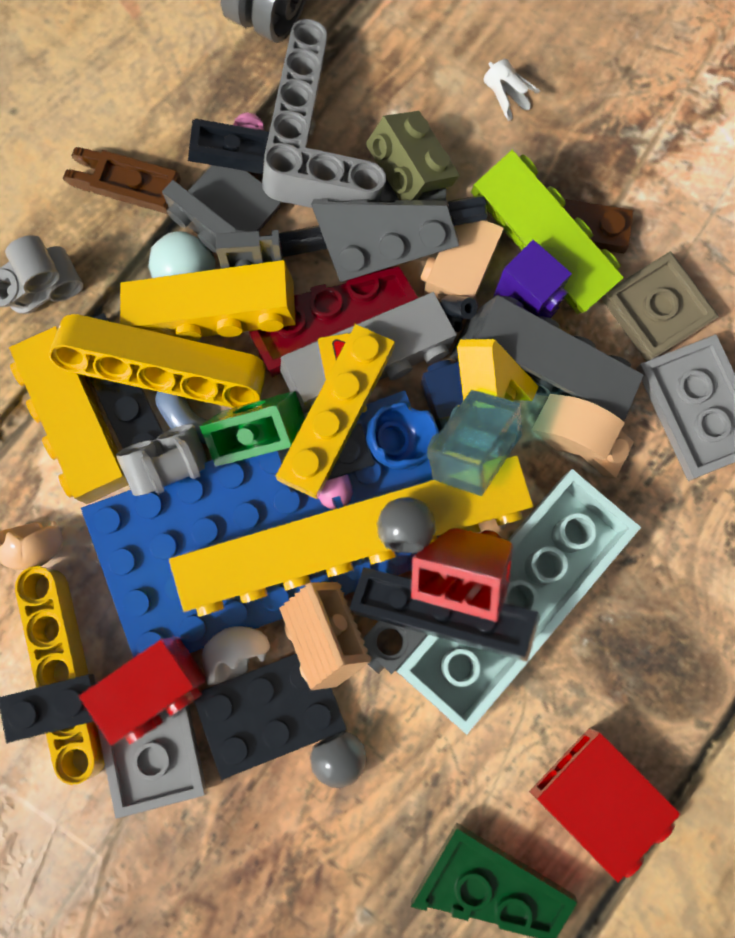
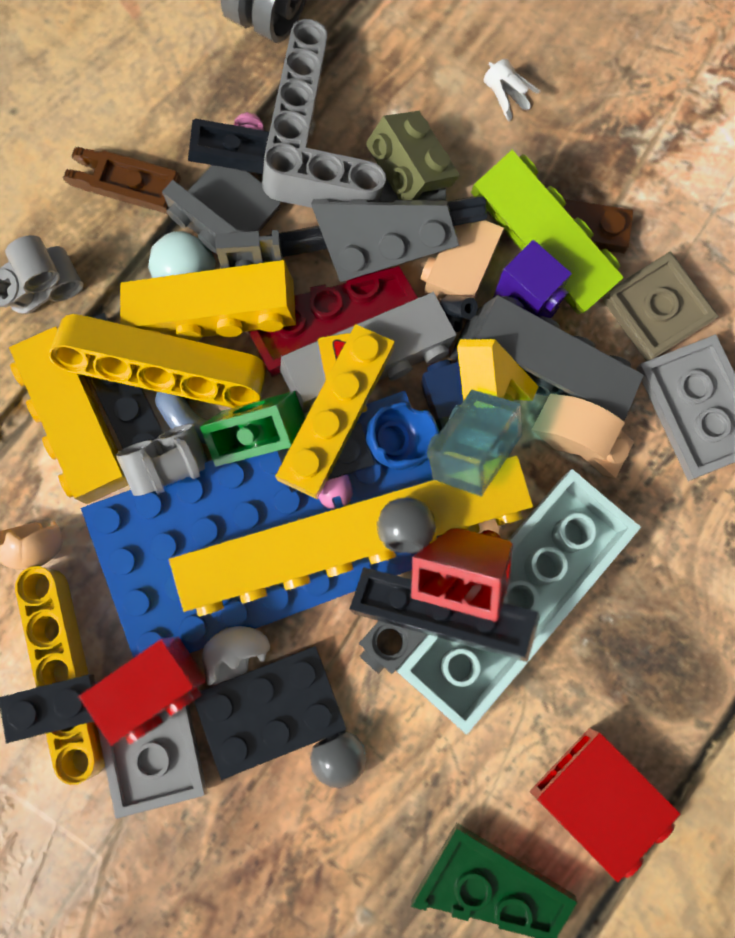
light nougat brick [279,582,372,690] -> none

